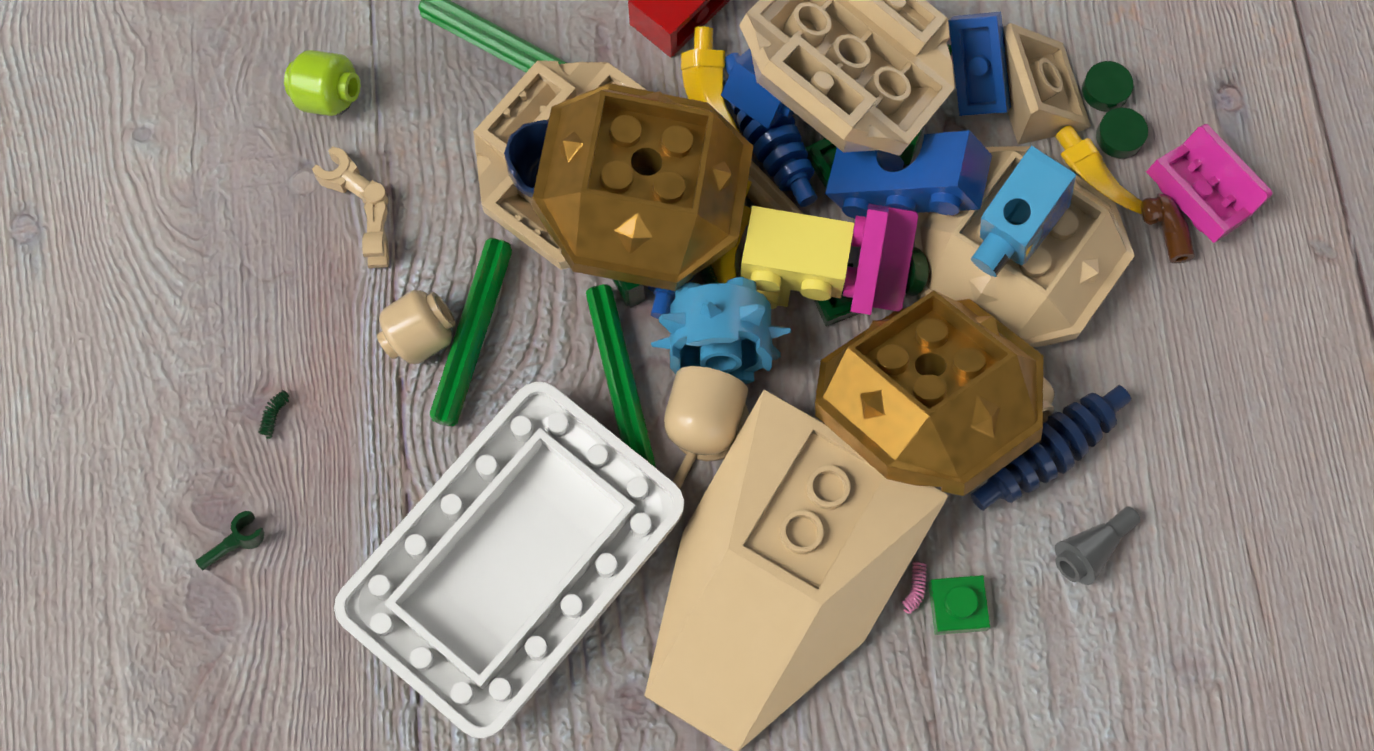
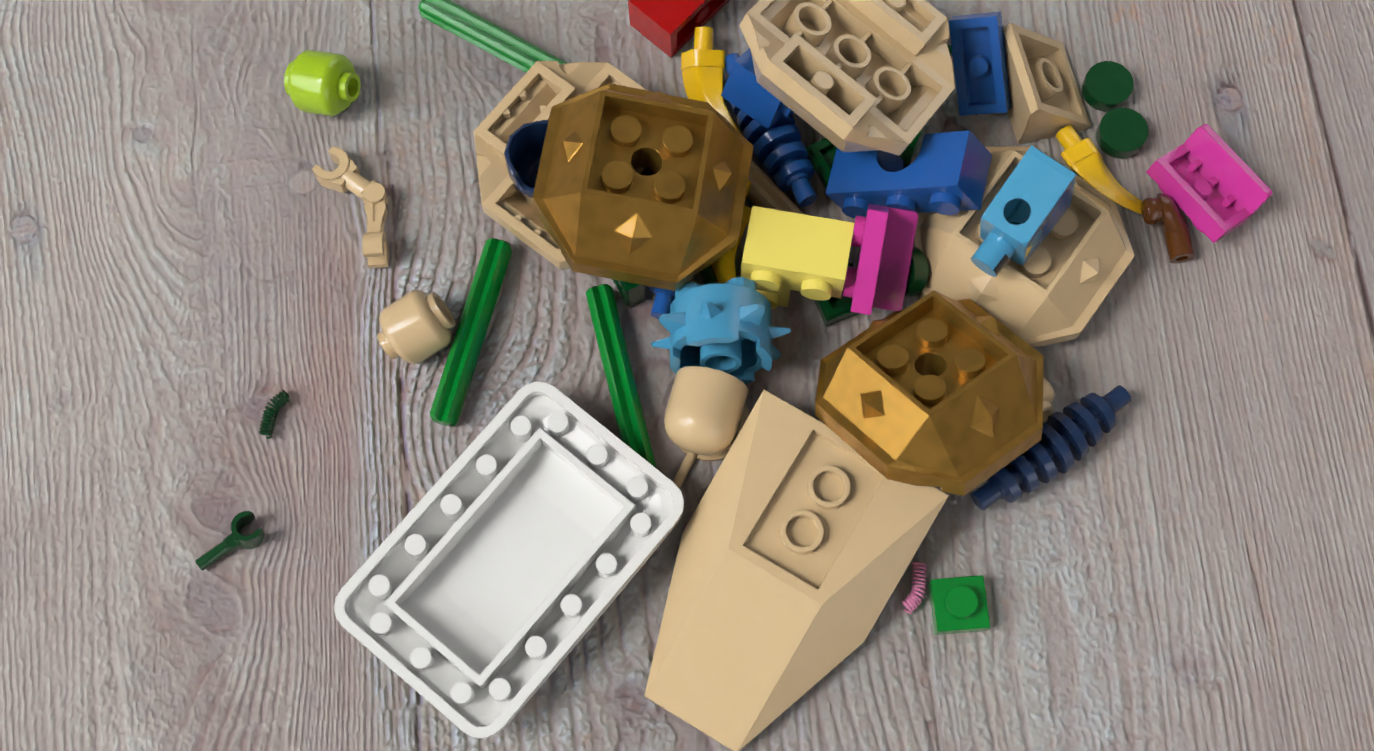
dark grey cone [1055,506,1141,585] -> none

